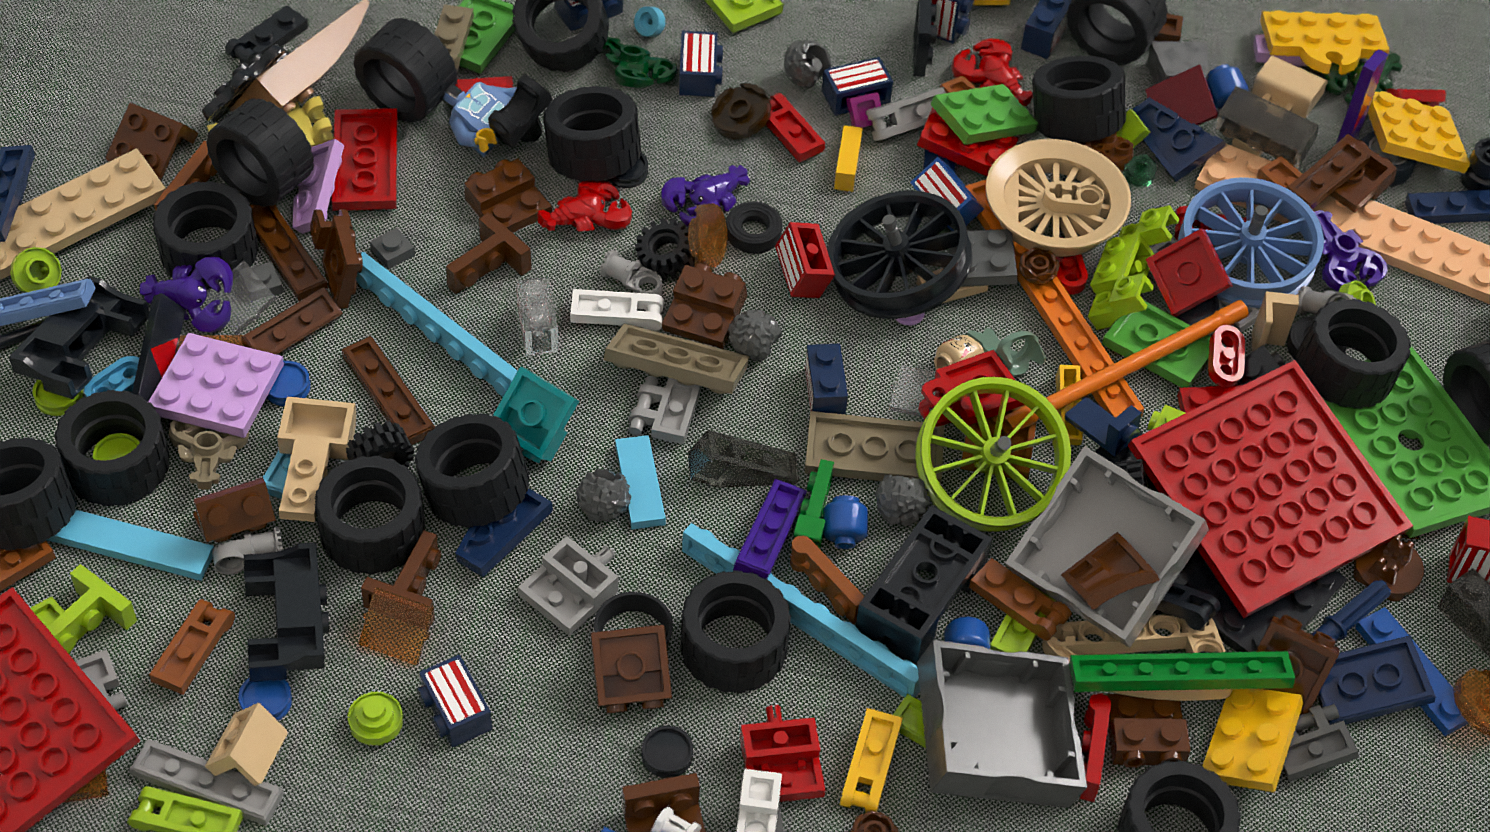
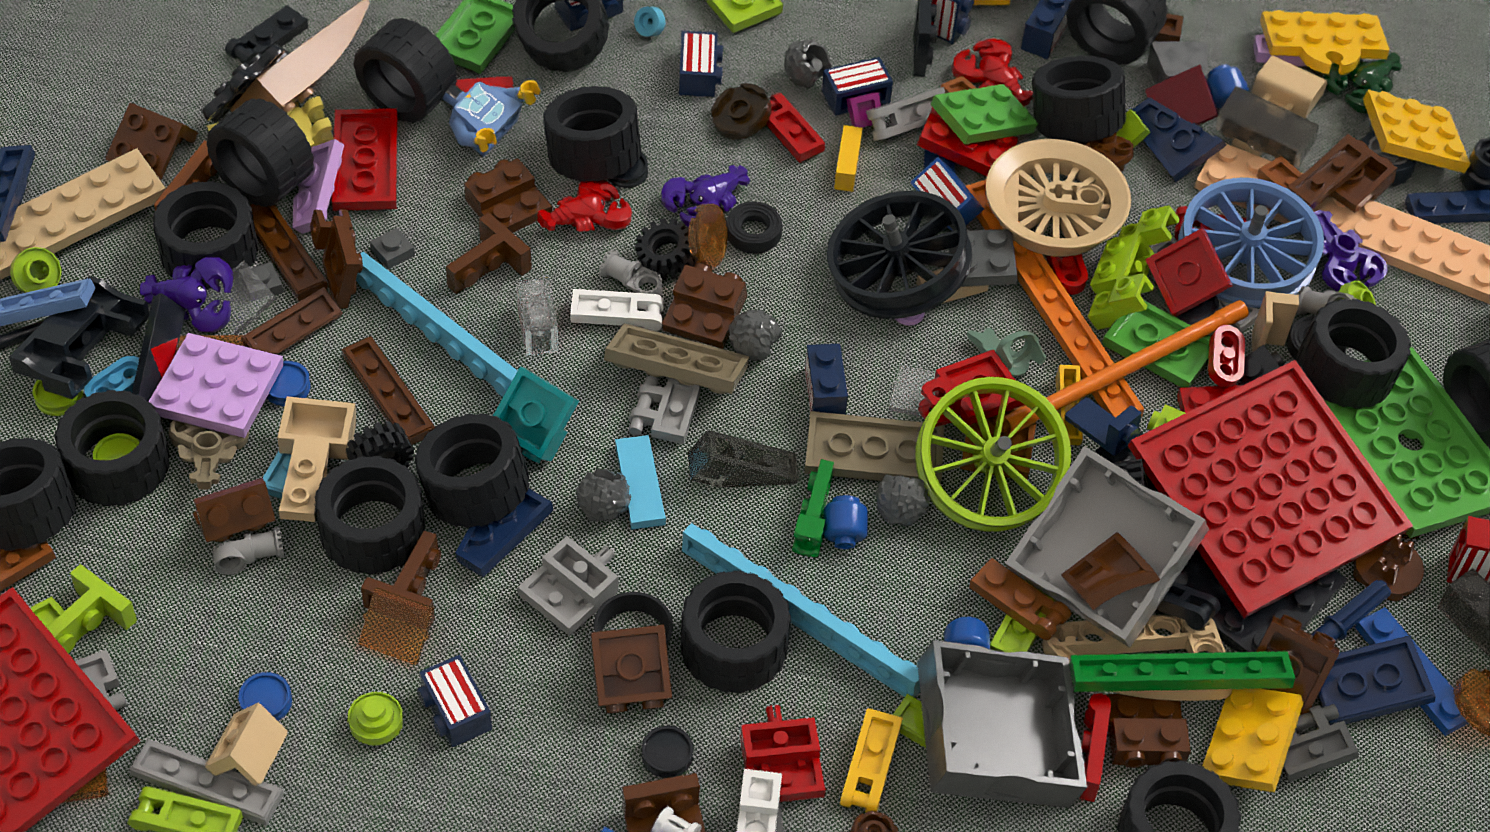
medium azure tile [47,510,214,581] -> none
dark orange plate [149,599,235,695] -> none
black bracket [244,542,329,682] -> none
dark tan plate [434,4,474,70] -> none
black connector [488,74,552,148] -> none
dark green animal [603,37,677,89] -> none
dark purple tile [733,479,807,580] -> none
red brick [775,222,835,298] -> none
dark orange plate [790,536,865,625] -> none
black plate [856,505,993,667] -> none
tan head [934,335,984,370] -> none
reddish brown plate [1019,247,1059,284] -> none
clear green tile [1124,154,1157,187] -> none
dark purple tile [1336,49,1388,144] -> none
red plate [1386,89,1446,107] -> none

